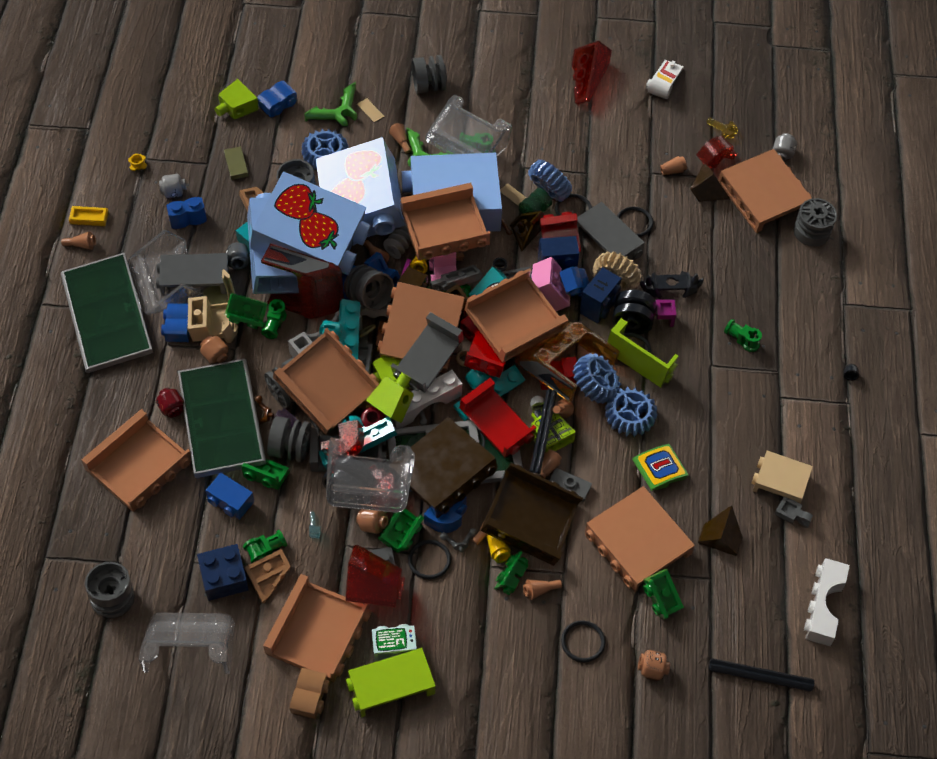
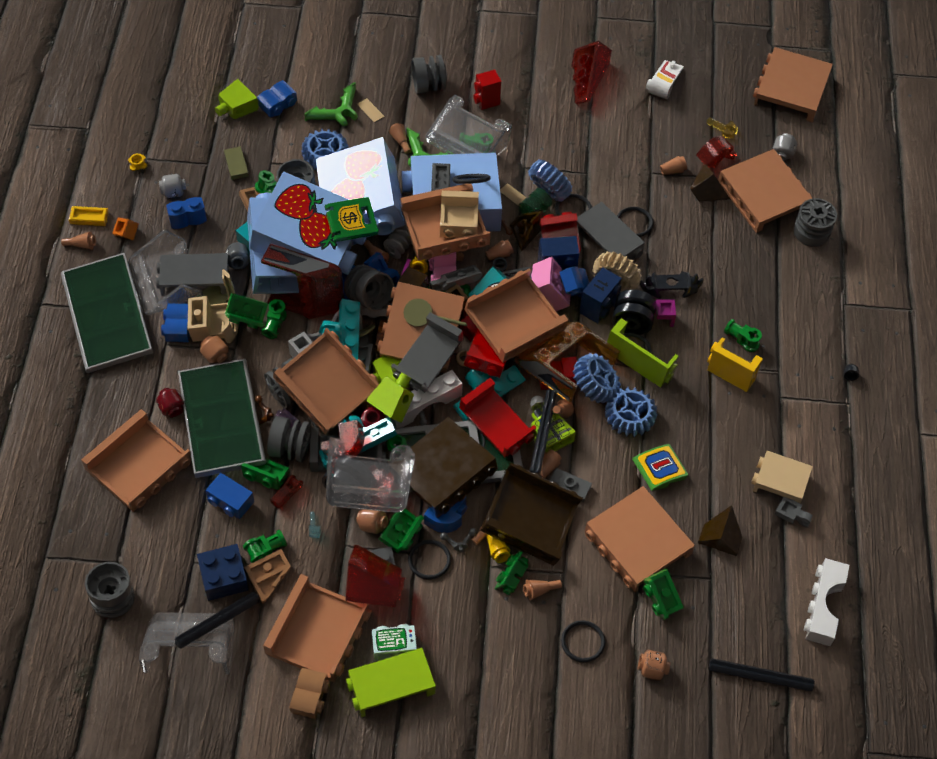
none -> orange slope [113,217,139,240]
none -> black axle [174,592,259,649]
none -> green connector [254,170,277,194]
none -> clear red bar [270,475,304,509]
none -> green container [324,197,379,242]
none -> green plate [387,435,407,454]
none -> olive piece [403,299,467,327]
none -> dark grey plate [431,163,450,191]
none -> tan panel [440,191,479,238]
none -> black tyre [452,174,491,184]
none -> red brick [473,69,502,110]
none -> nougat cone [485,239,514,262]
none -> yellow panel [707,338,763,392]
none -> nougat panel [753,47,833,122]

